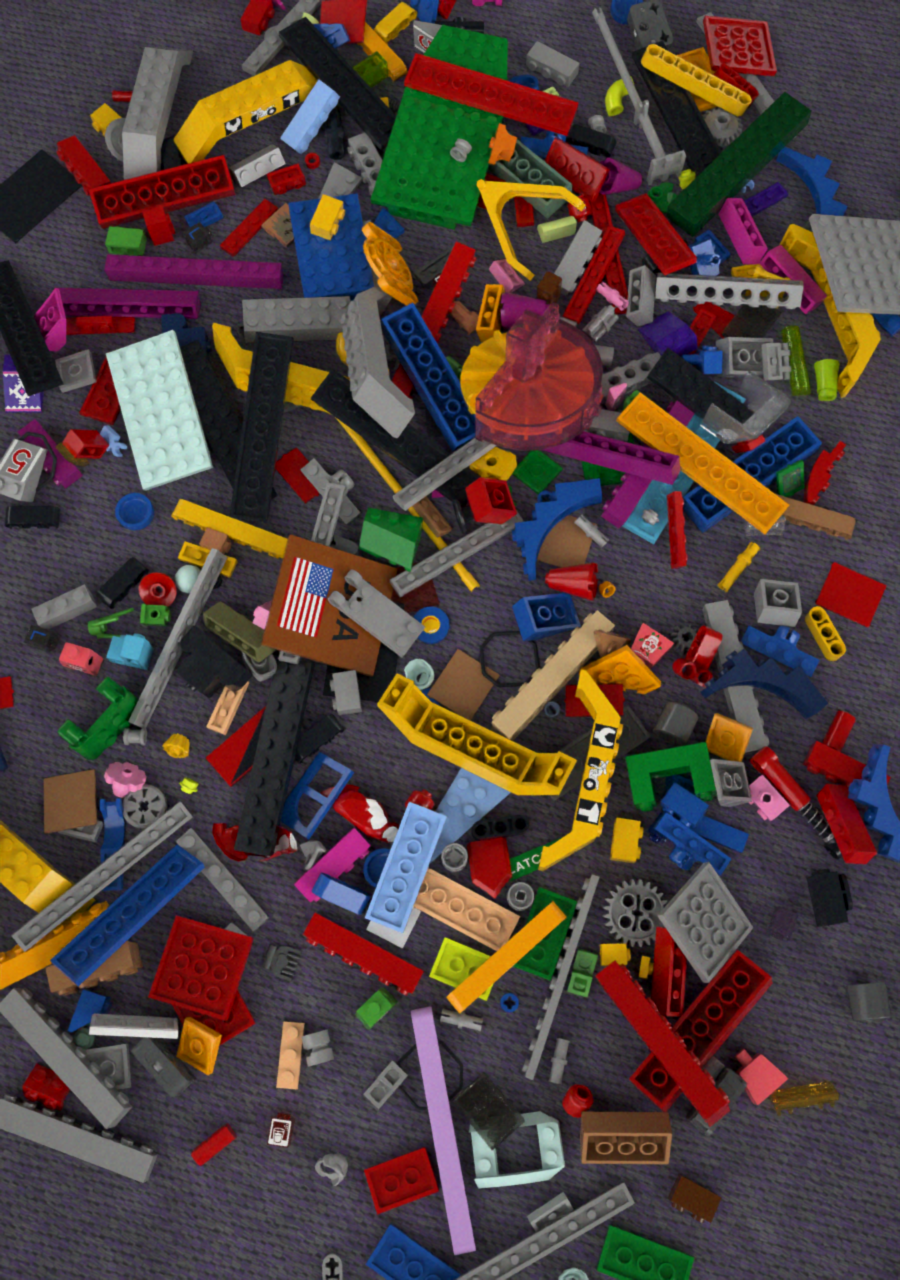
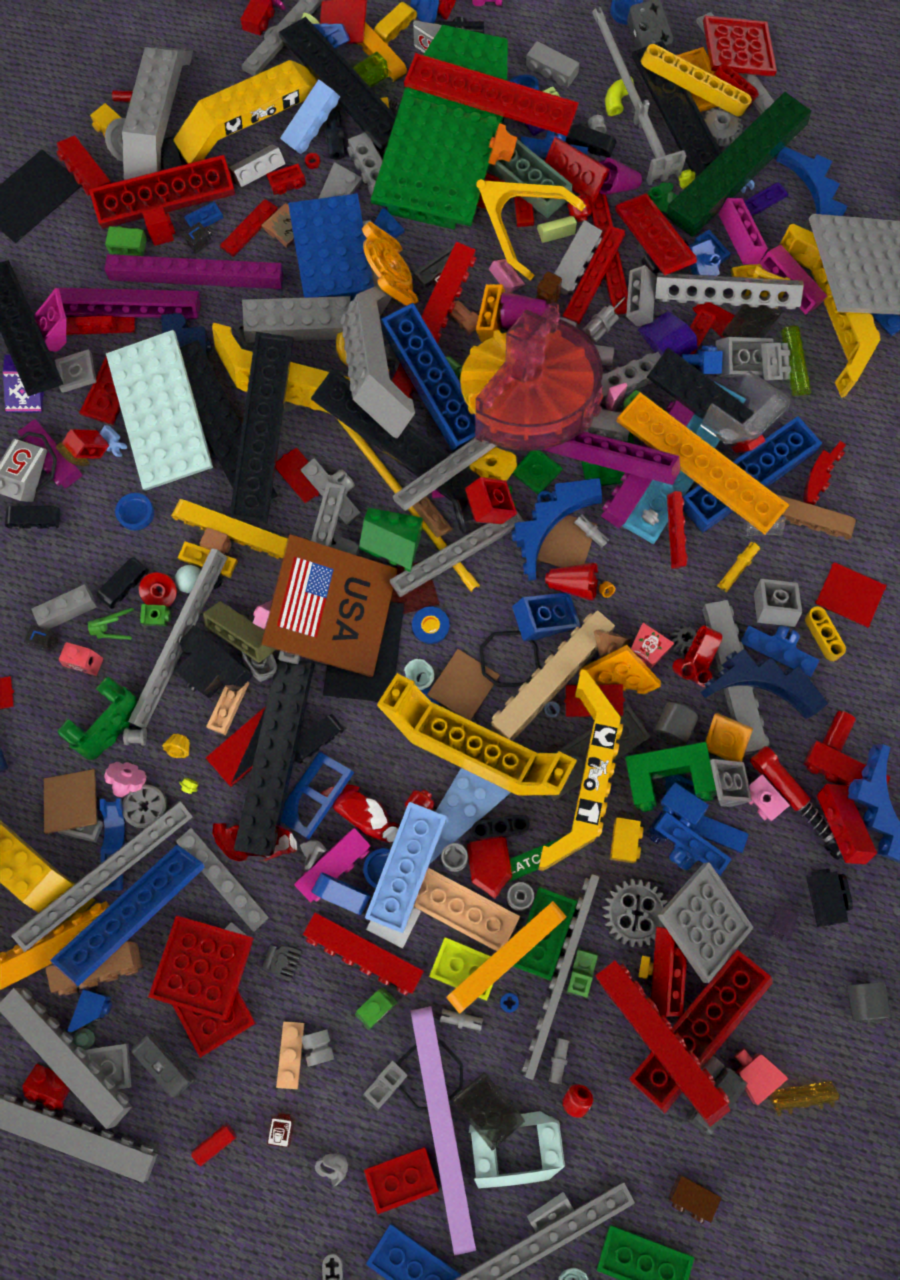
white tile [89,1014,178,1039] -> none
medium azure brick [106,633,154,670] -> none
light orange tile [176,1017,222,1075] -> none
yellow brick [310,194,345,241] -> none
light grey hinge [328,570,425,657] -> none
light grey brick [330,670,362,715] -> none
light grey wheel [450,139,472,162] -> none
medium nougat brick [580,1111,672,1164] -> none
bright pink pin [597,282,629,311] -> none
yellow brick [599,944,631,966] -> none
green piece [776,460,805,497] -> none
lime plant [814,359,840,401] -> none

